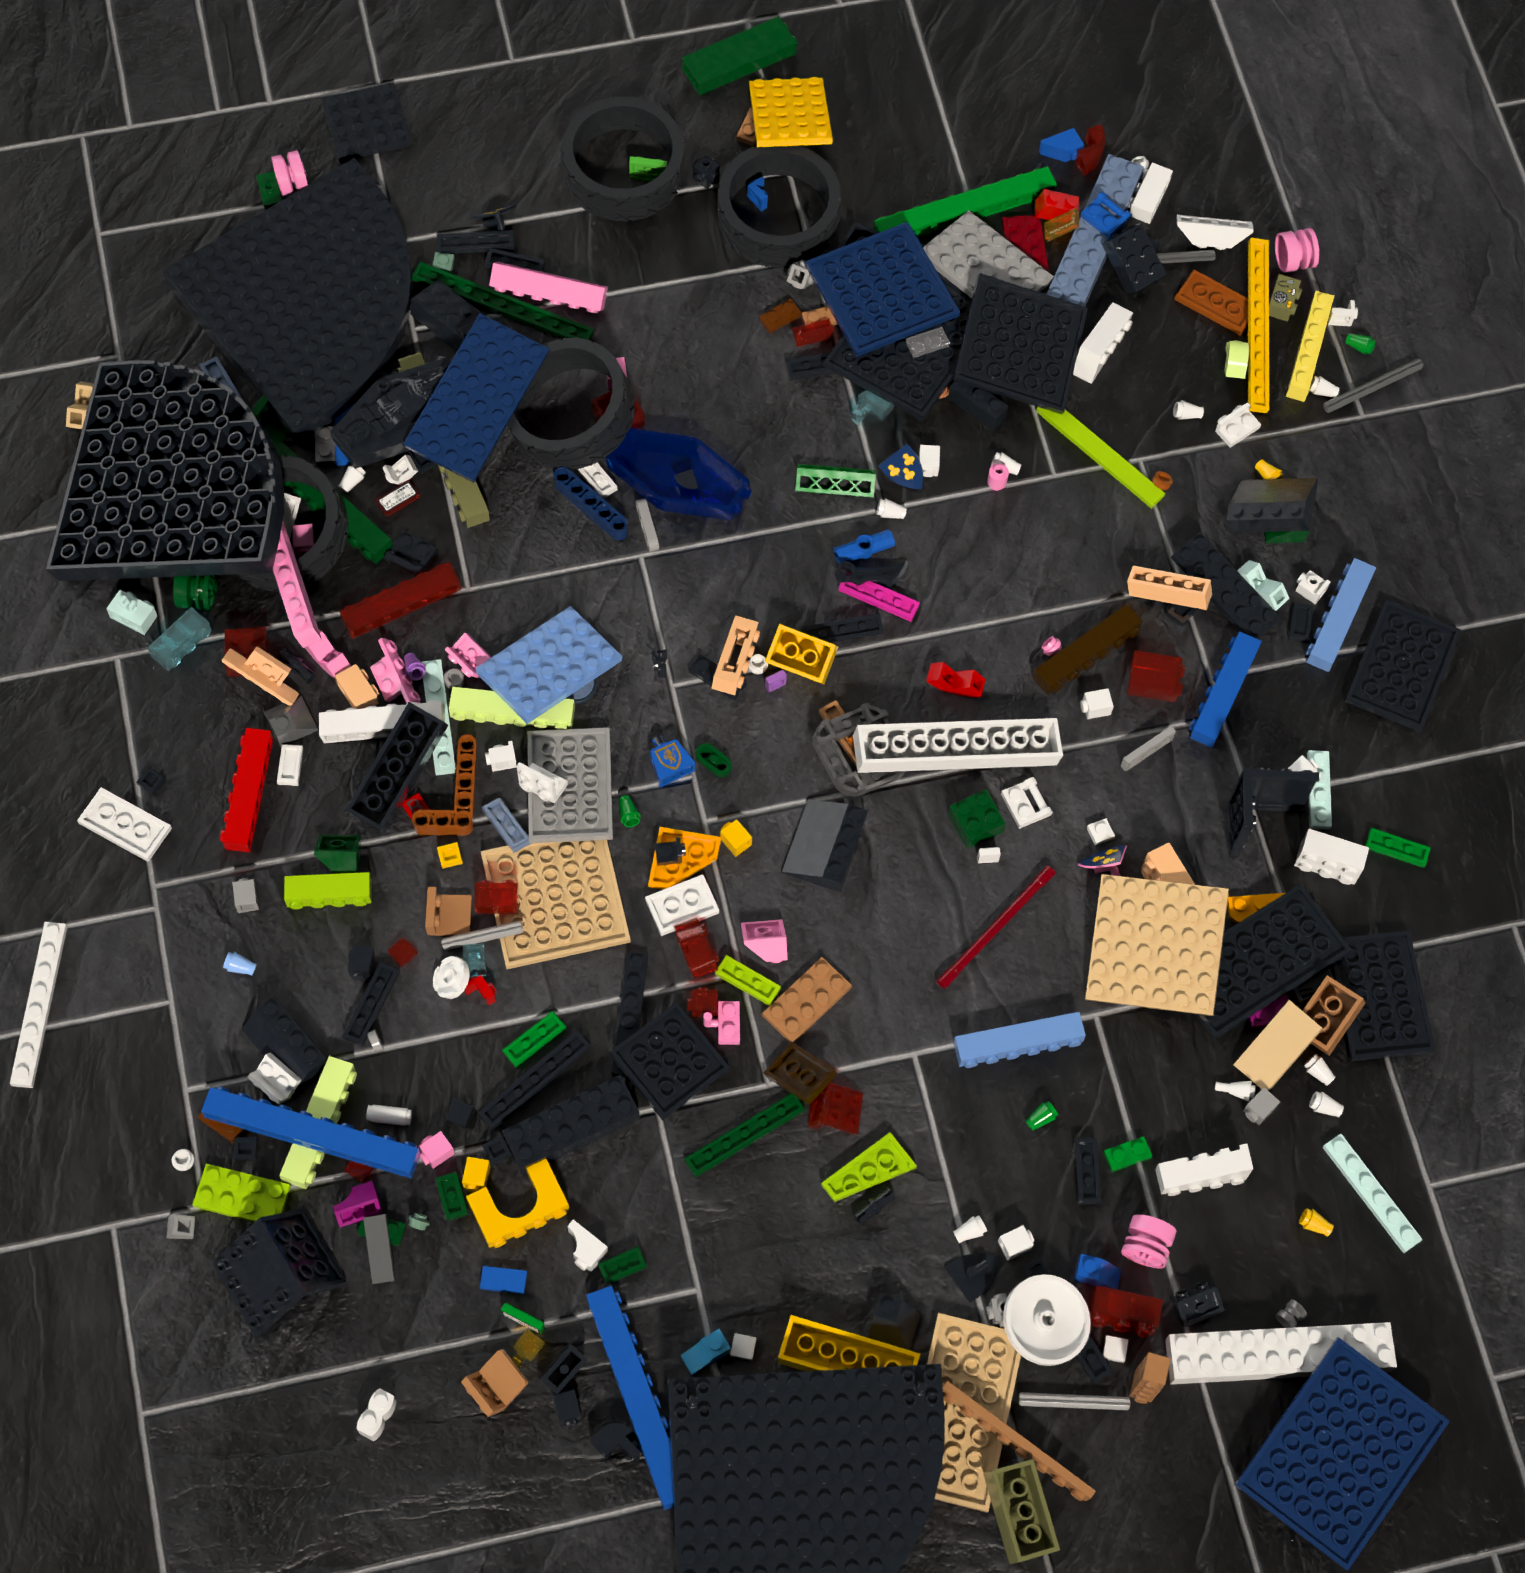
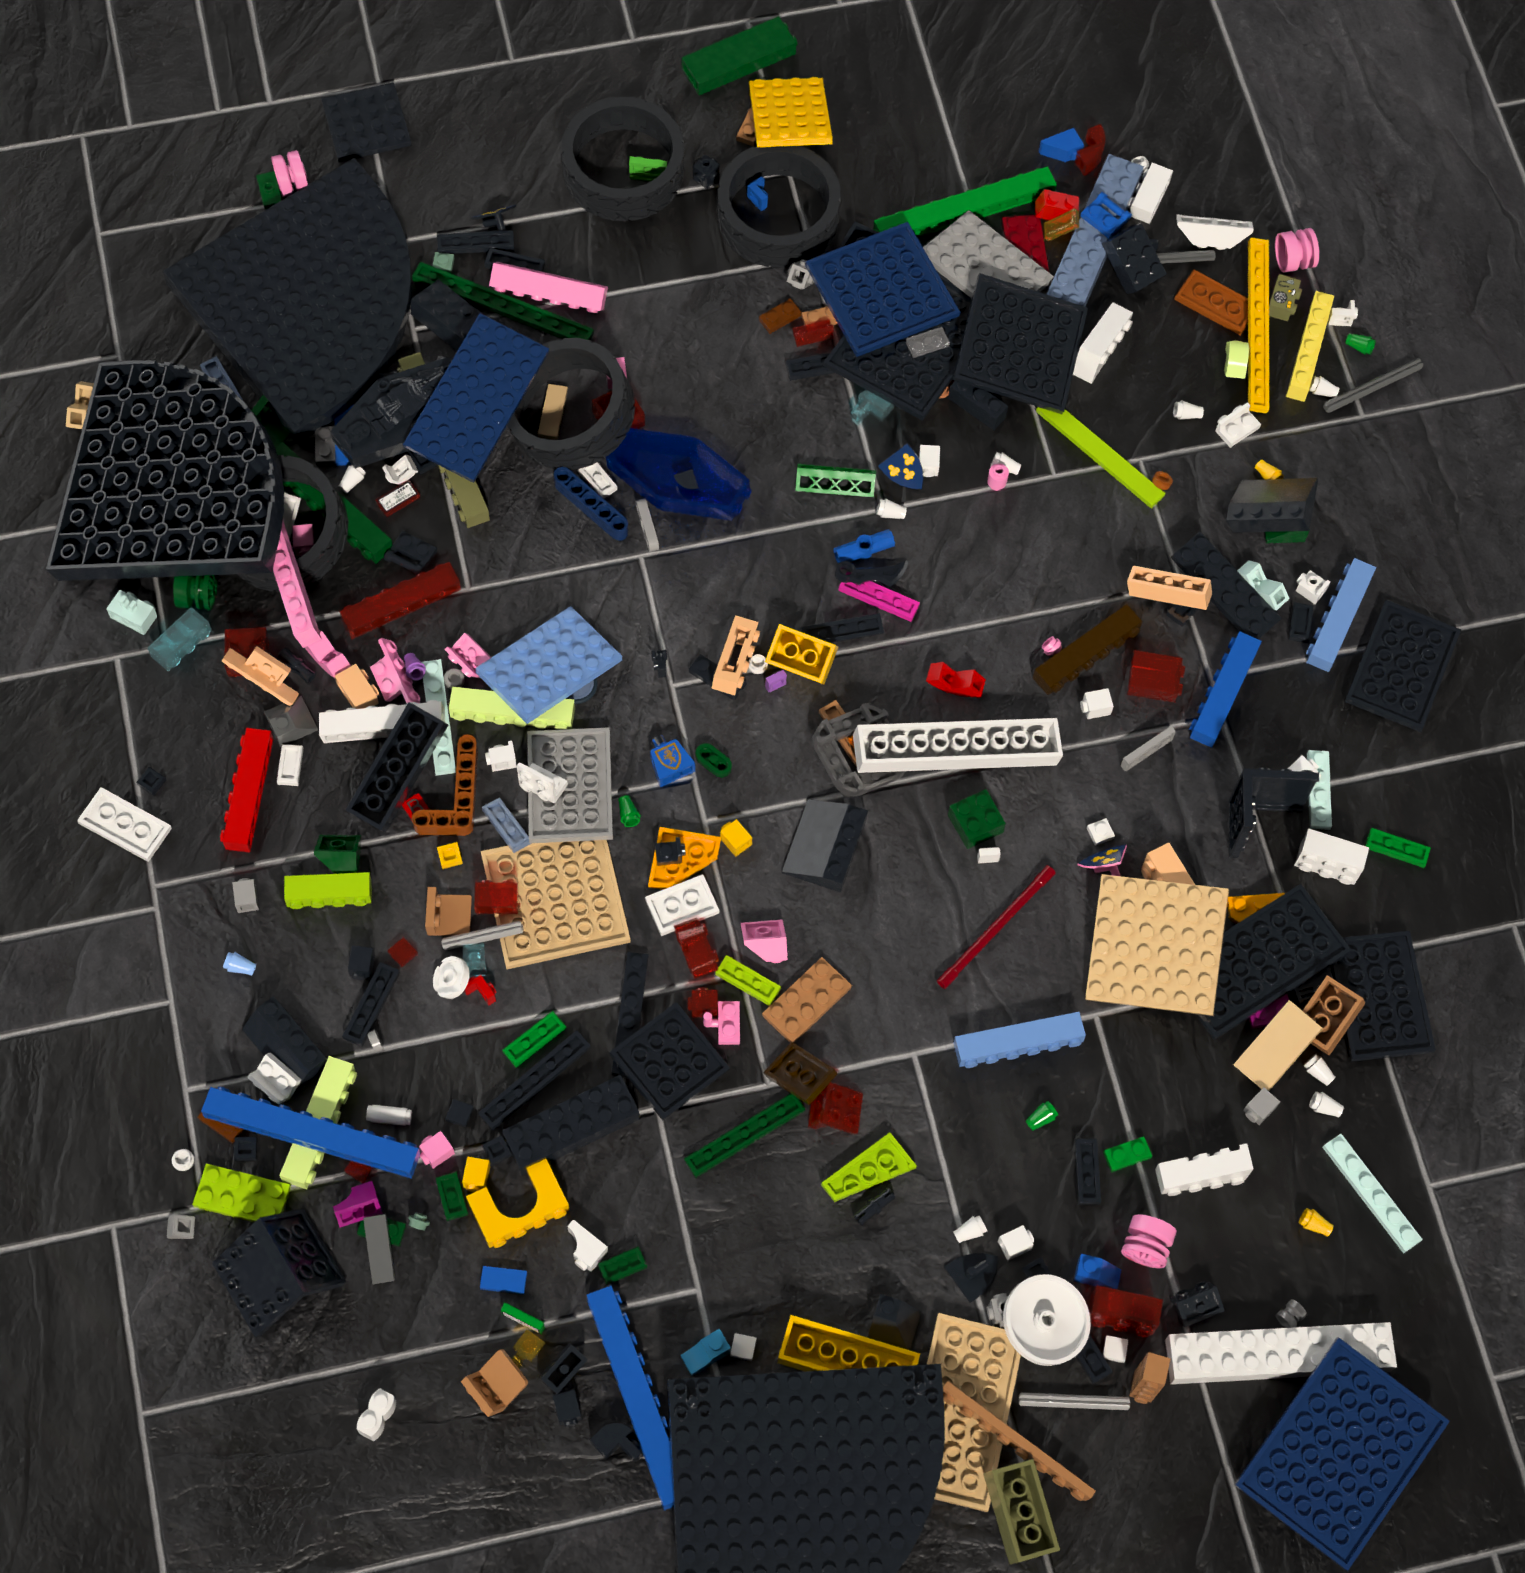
white plate [10,922,67,1088] -> none
white plate [1001,777,1053,829] -> none
white cone [1215,1081,1256,1102] -> none
none -> tan tile [538,384,568,440]

